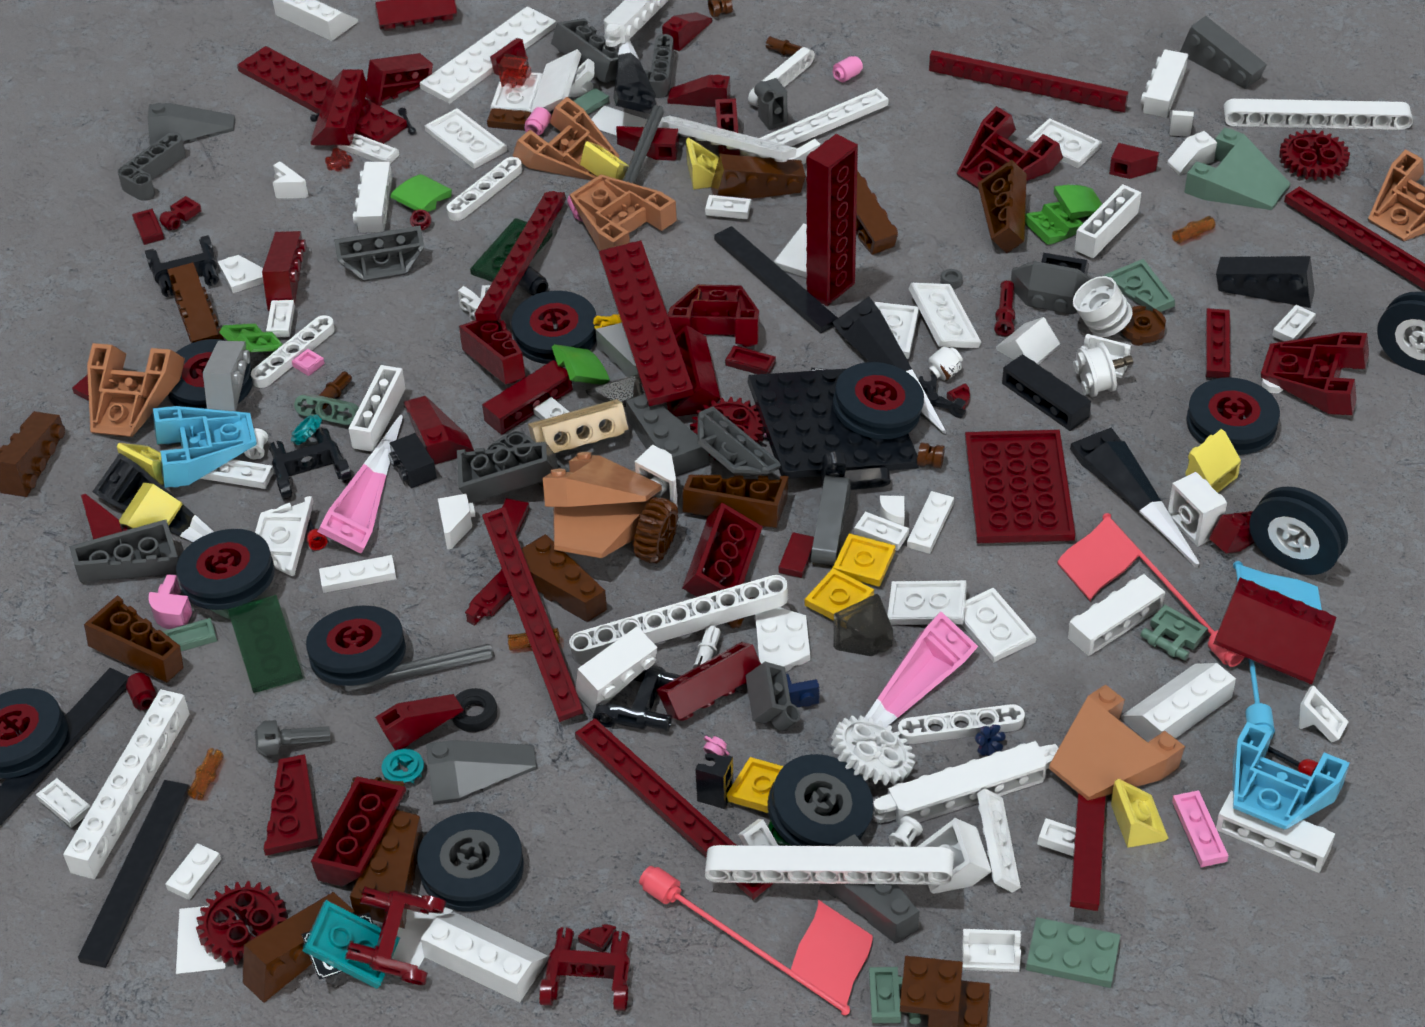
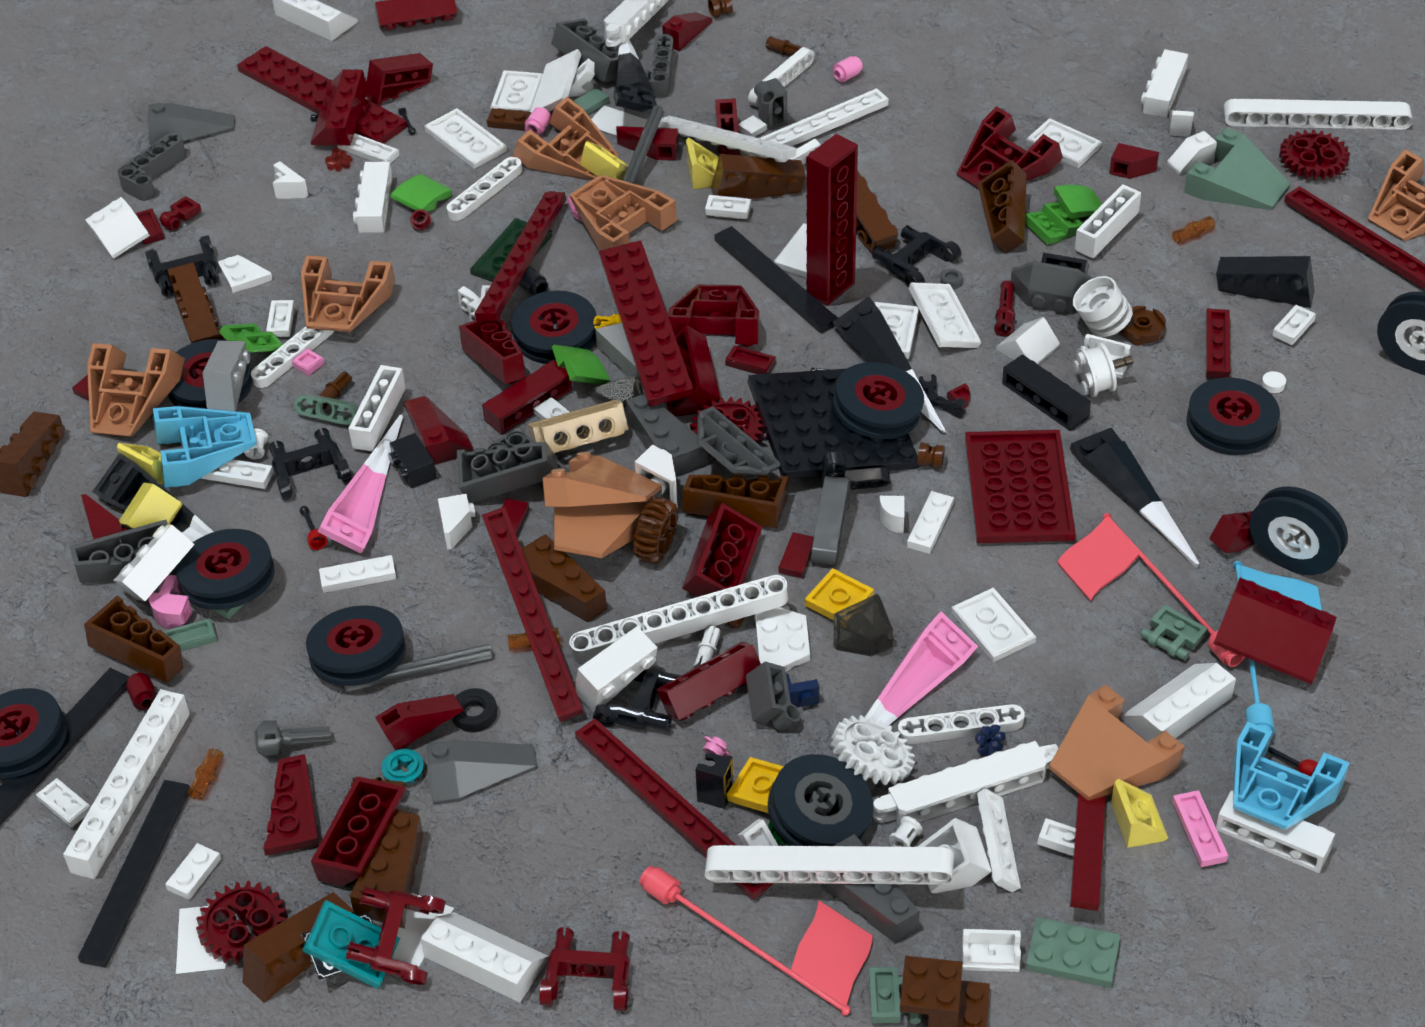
clear green tile [228,595,303,693] -> none
white wing [255,496,314,576] -> none
dark red wedge [262,231,306,311] -> none
teal gear [291,414,322,445] -> none
dark grey wedge [334,226,424,281] -> none
black wheel [417,812,524,911] -> none
white plate [420,6,556,104] -> none
dark red hinge [465,569,512,626] -> none
dark red plate [490,38,527,76] -> none
clear red brick [498,54,531,89] -> none
dark red tile [578,924,616,952] -> none
dark red slope [667,75,731,107] -> none
yellow plate [833,533,895,587] -> none
white plate [854,512,909,551] -> none
white tile [887,580,967,625] -> none
white head [928,347,963,381] -> none
dark red plate [929,50,1129,113] -> none
white brick [1068,574,1165,656] -> none
sand green wing [1103,259,1175,312] -> none
white brick [1168,472,1227,547] -> none
dark grey wedge [1180,16,1267,89] -> none
light yellow slope [1185,429,1241,493] -> none
dark red wedge [1261,332,1369,415] -> none
white slope [1299,685,1348,743] -> none
none -> white slope [85,197,150,259]
none -> white wedge [113,525,195,601]
none -> nougat wedge [301,255,396,332]
none -> white tile [738,115,767,137]
none -> black connector [872,225,962,288]

